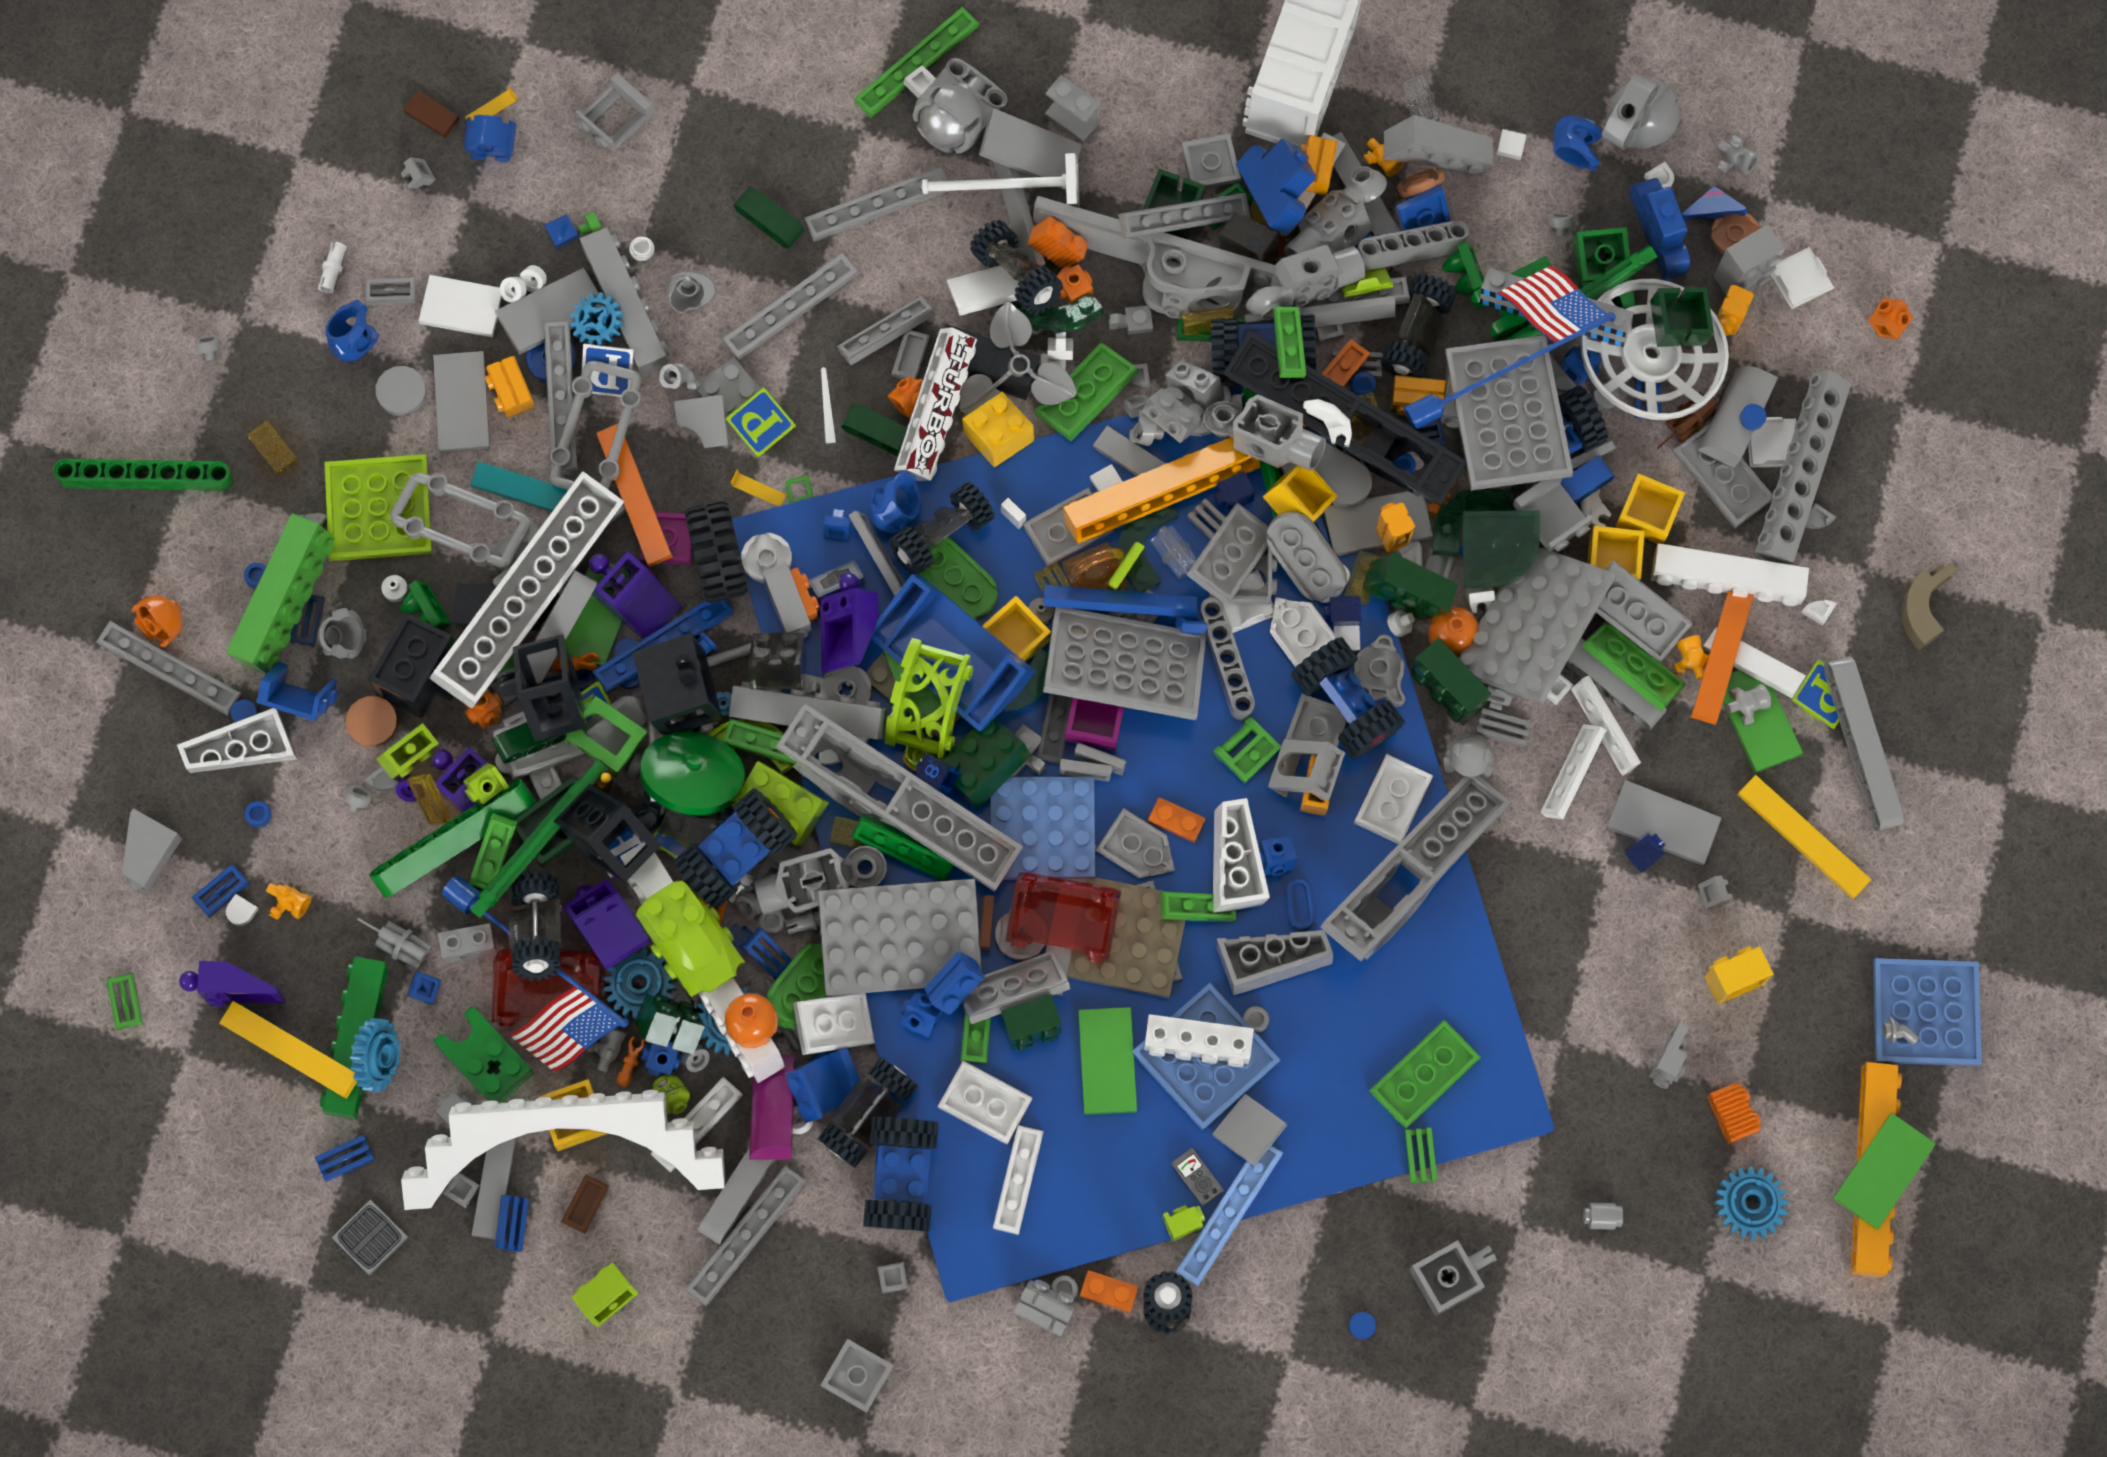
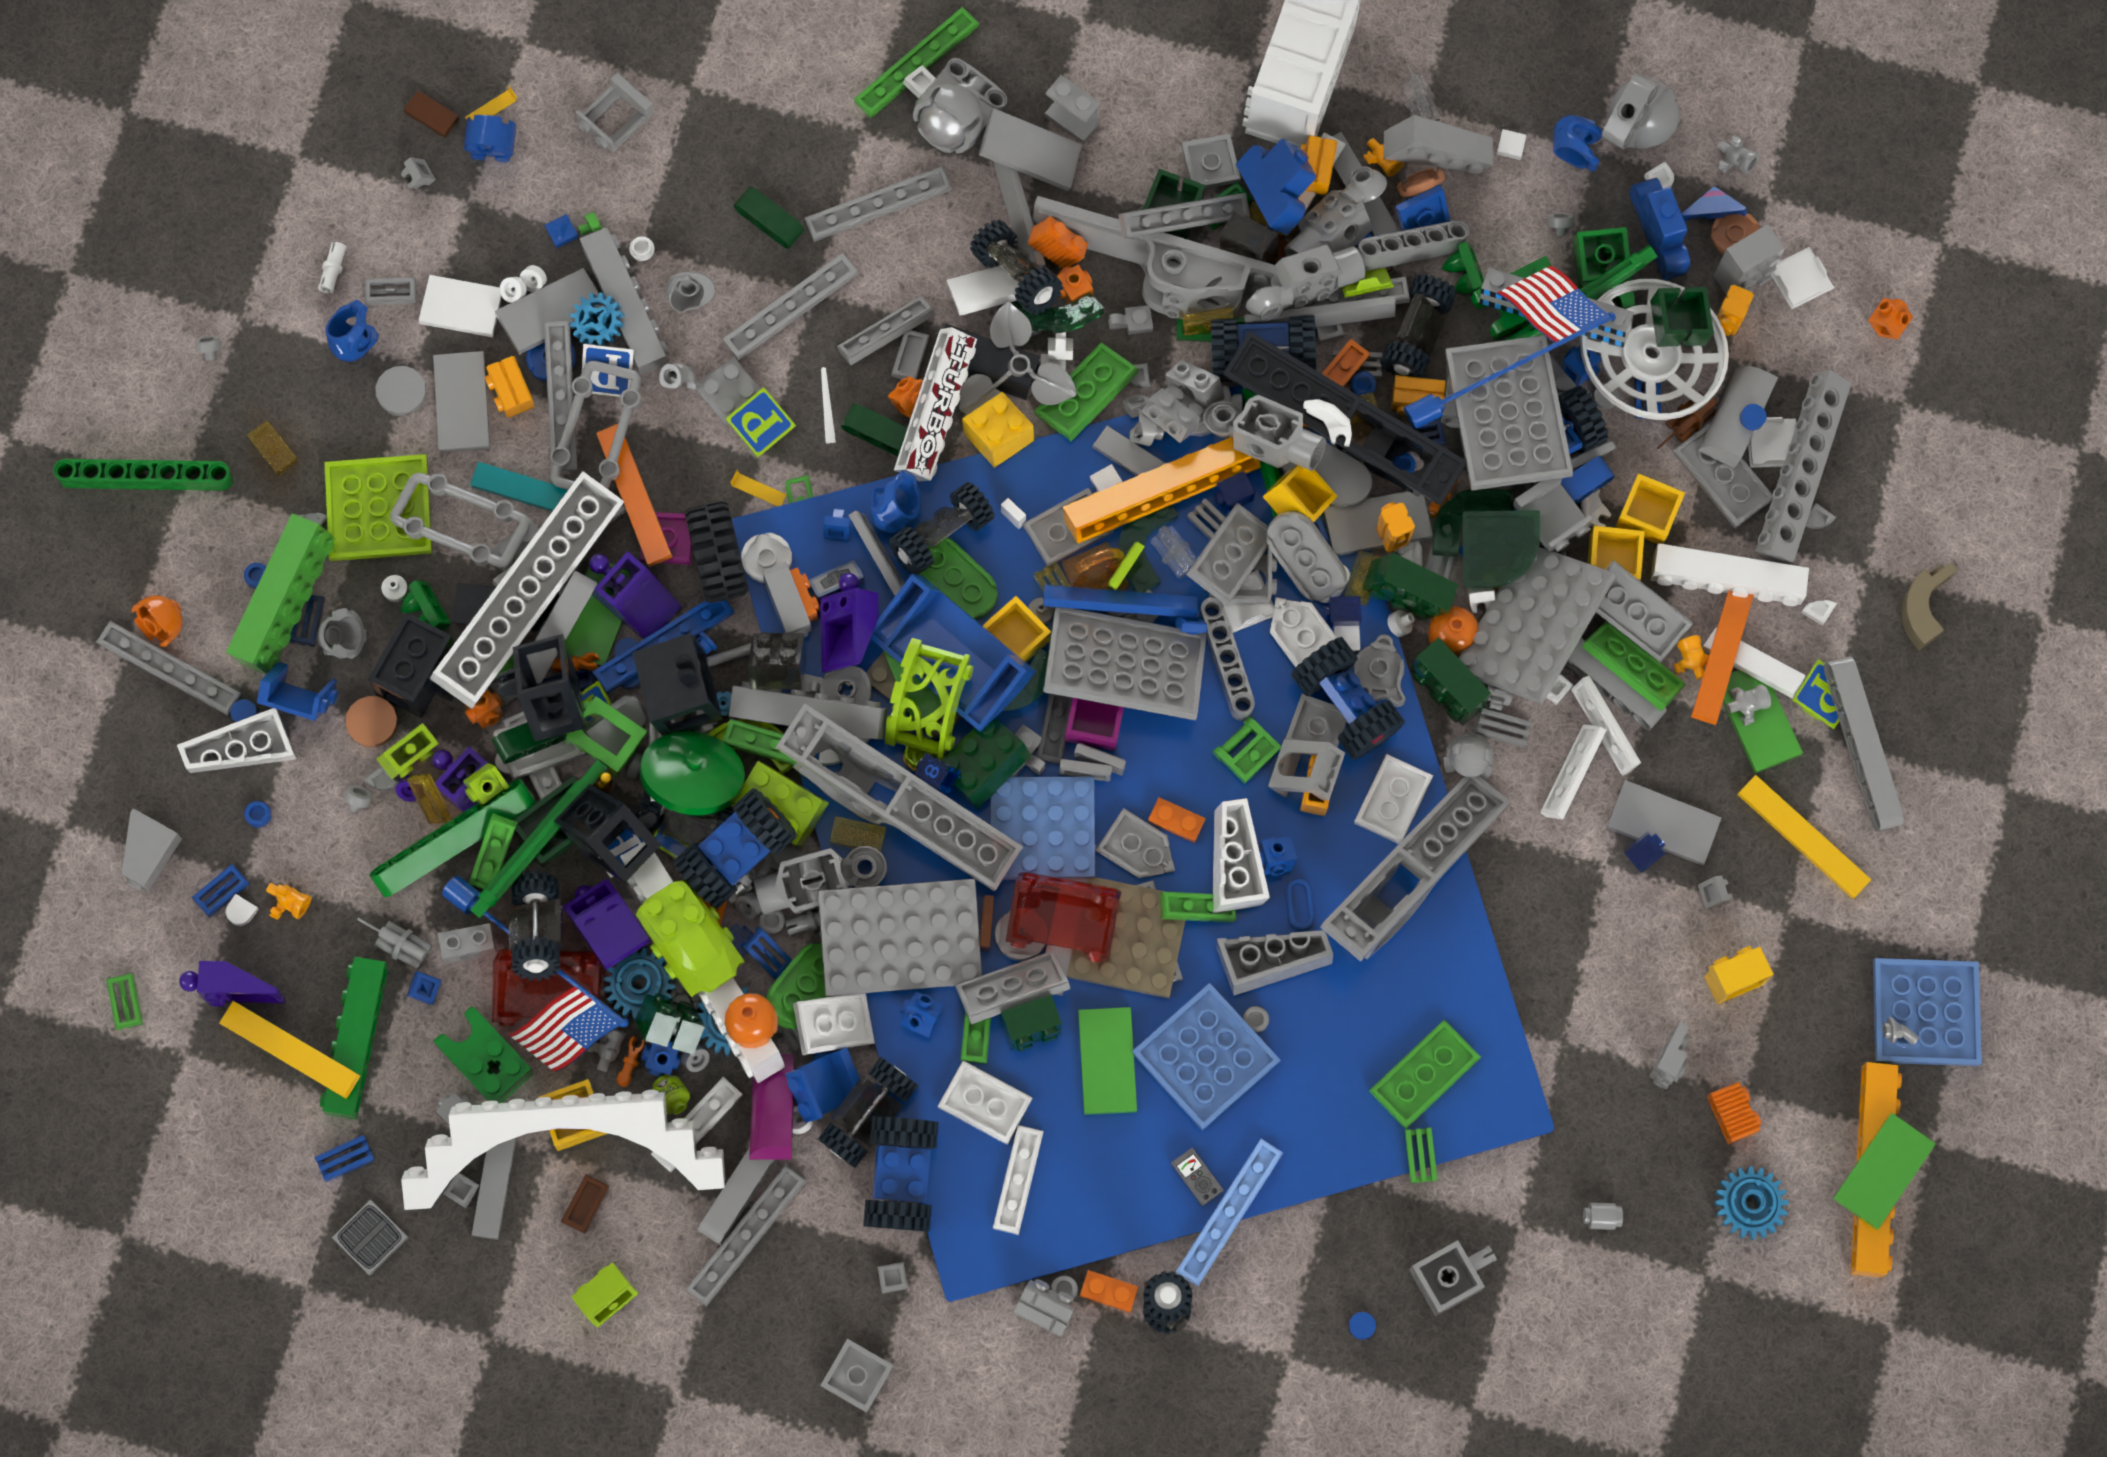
dark azure gear [350,1018,401,1092] -> none
blue tile [494,1195,529,1252] -> none
light grey tile [674,395,731,448] -> none
green tile [851,813,954,881] -> none
white tile [922,153,1080,208] -> none
blue brick [924,951,984,1015] -> none
white brick [1144,1014,1254,1067] -> none
lime brick [1162,1205,1205,1242] -> none
light grey tile [1212,1094,1287,1166] -> none
bright green tile [1273,307,1306,378] -> none

